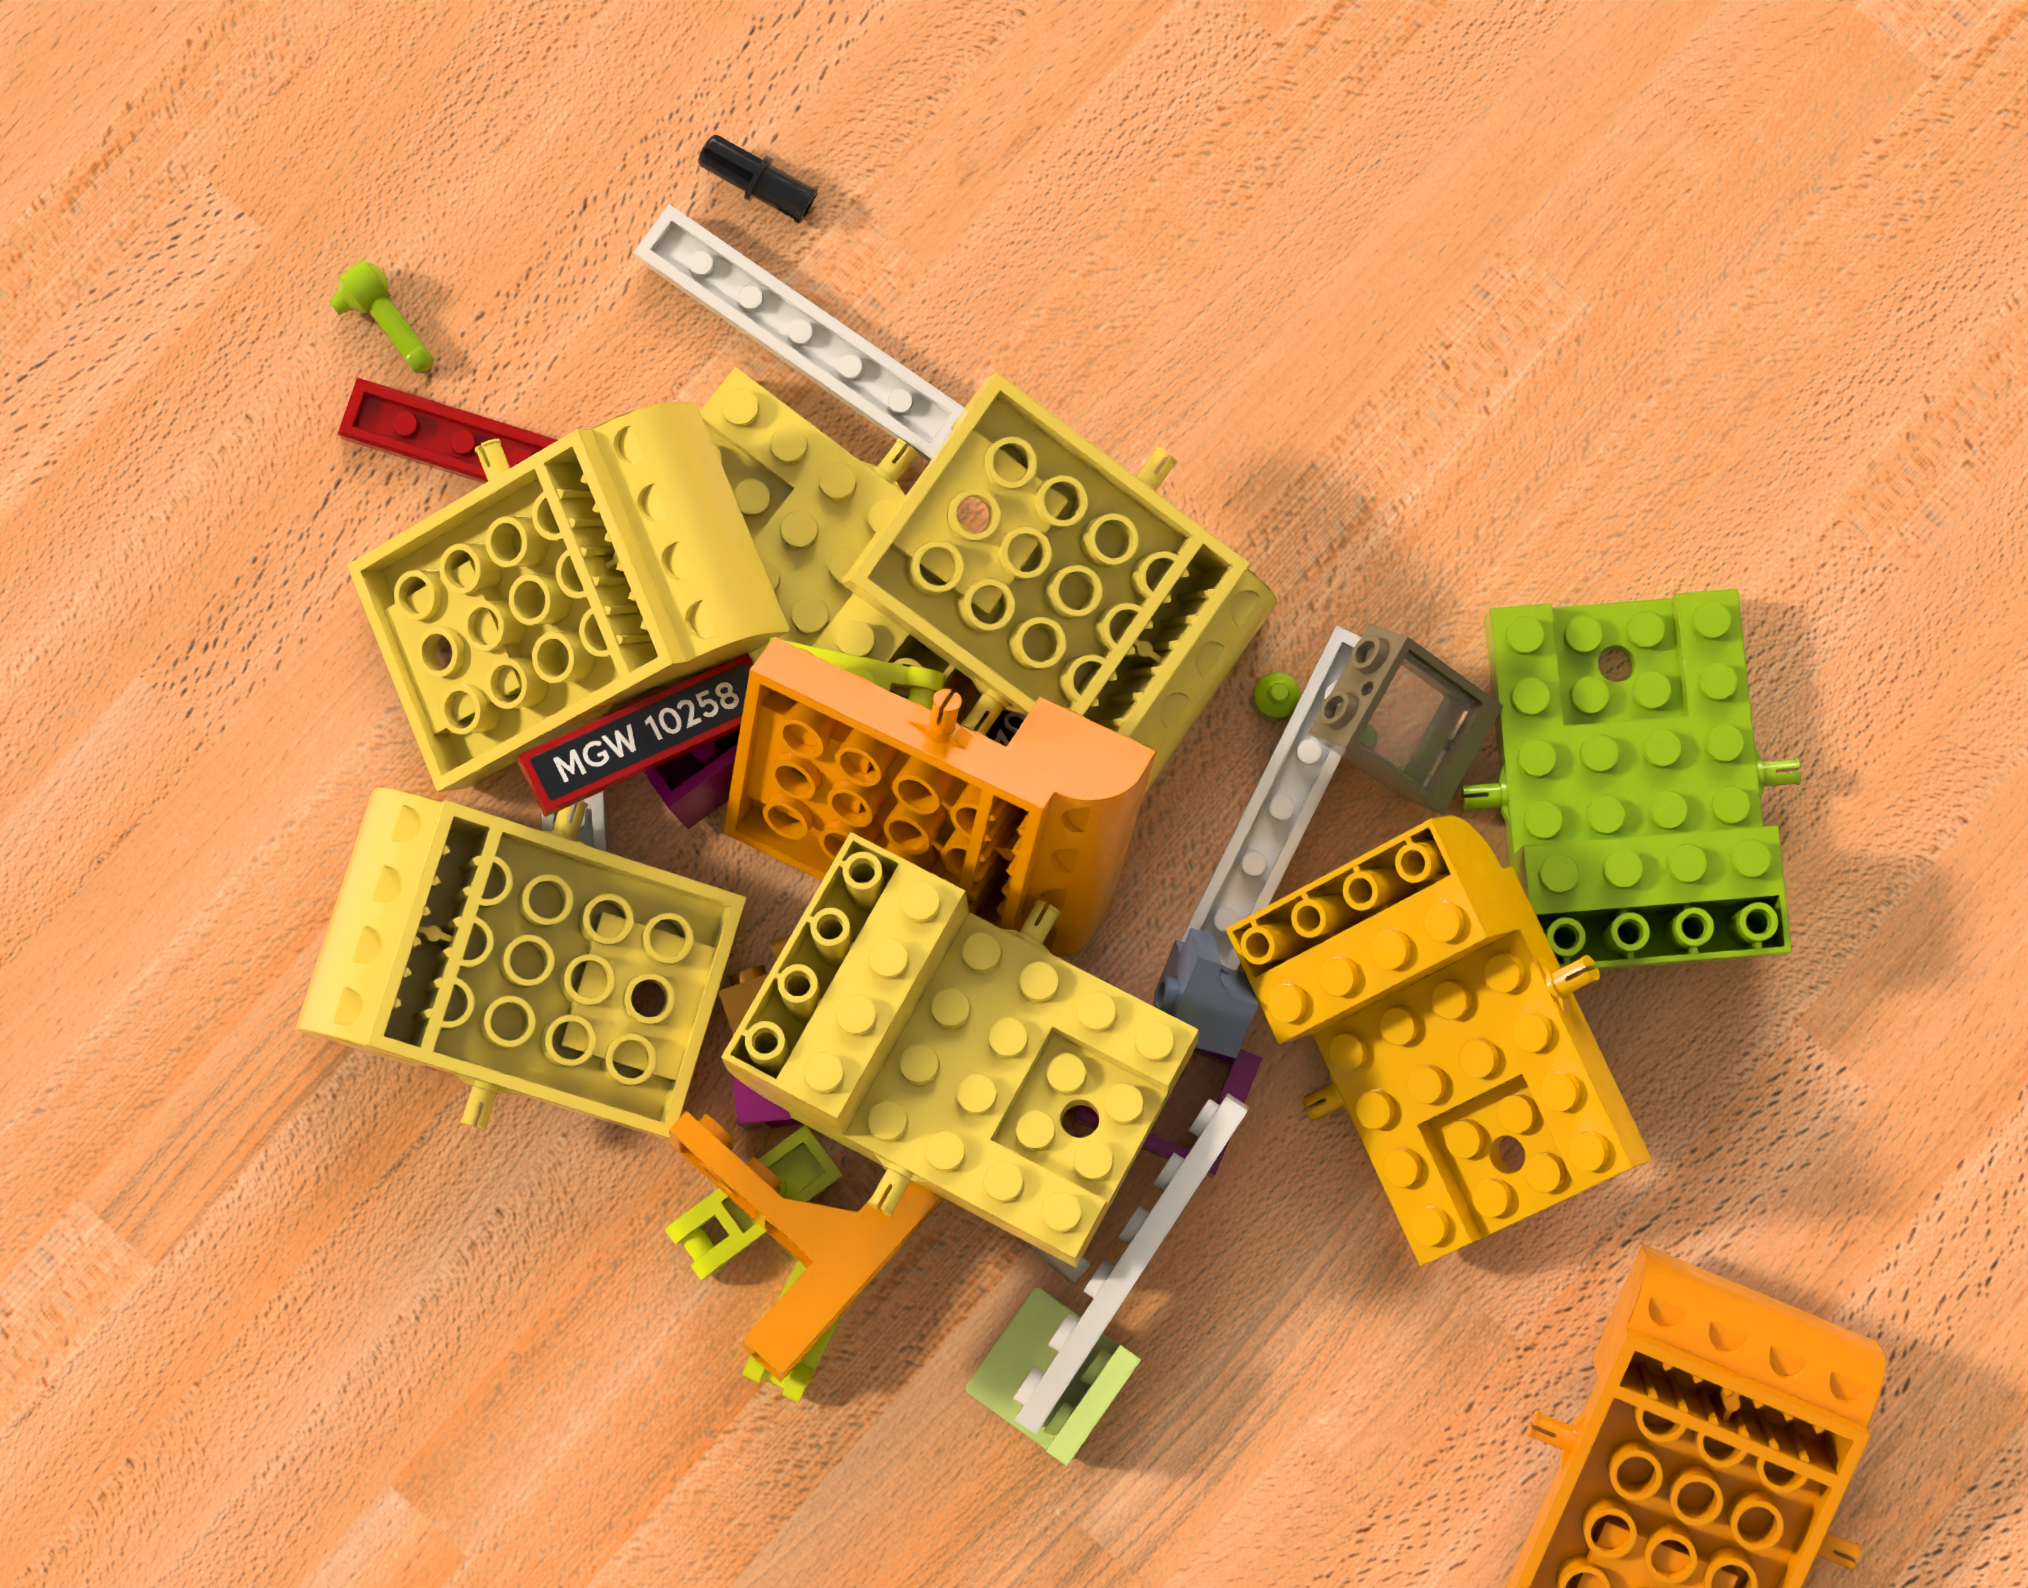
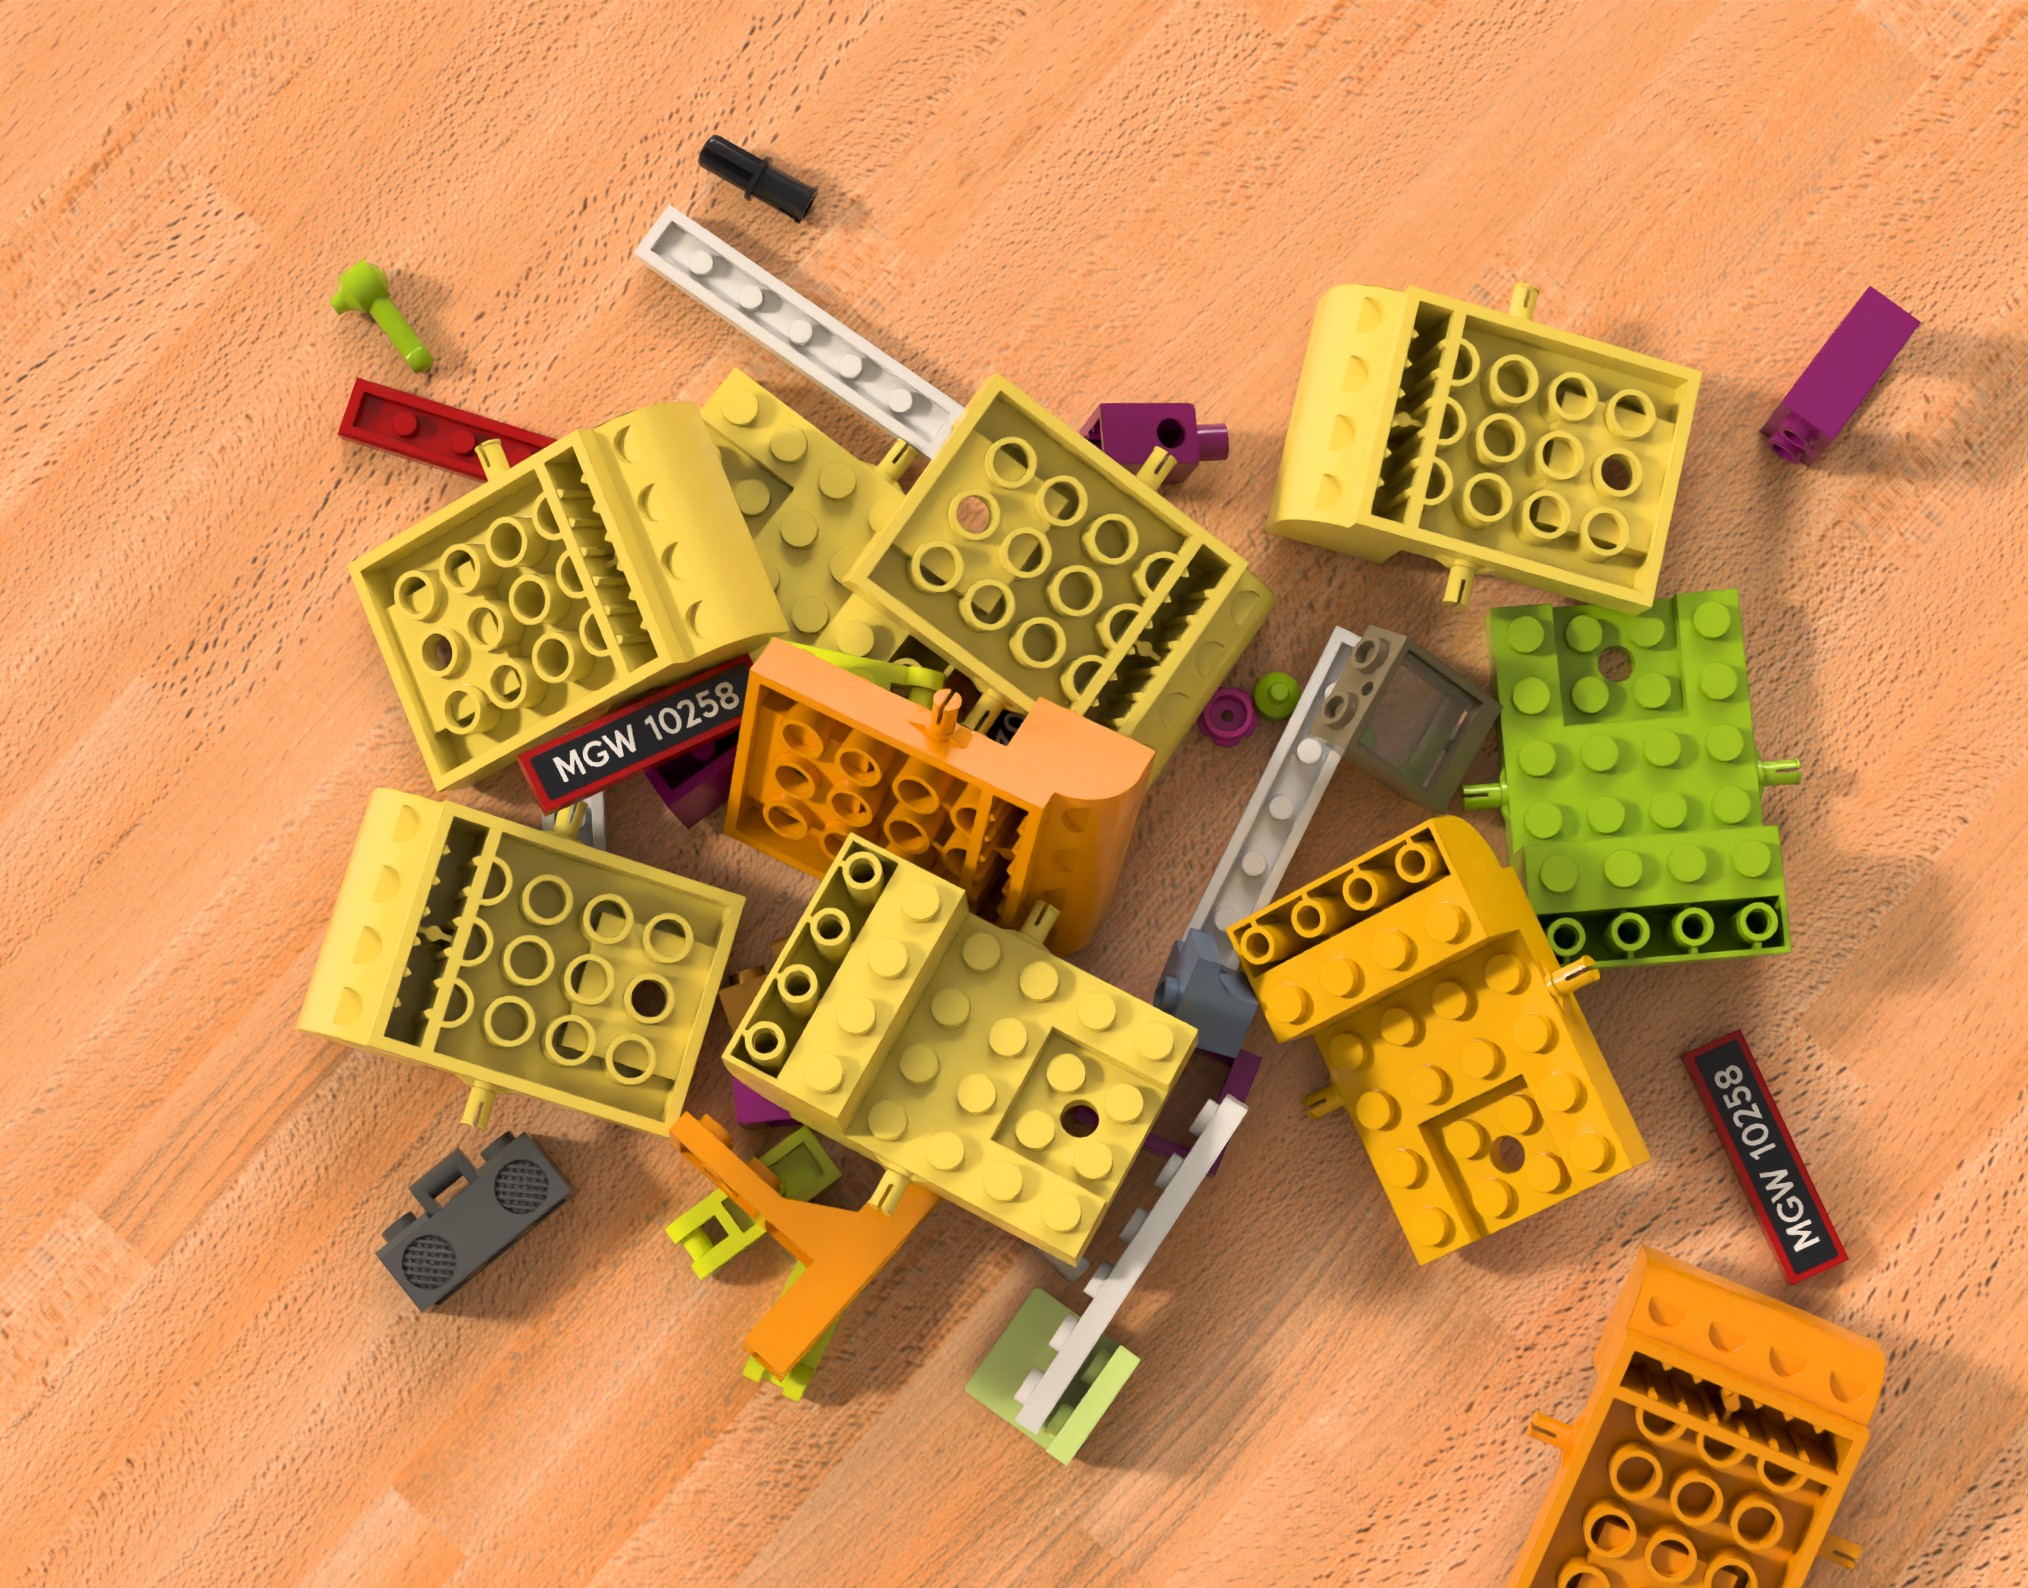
none -> dark grey piece [375,1131,578,1313]
none -> magenta torso [1079,403,1229,485]
none -> dark pink plate [1197,687,1258,747]
none -> light yellow piece [1264,283,1703,616]
none -> tile [1680,1029,1849,1286]
none -> magenta window [1759,286,1921,467]

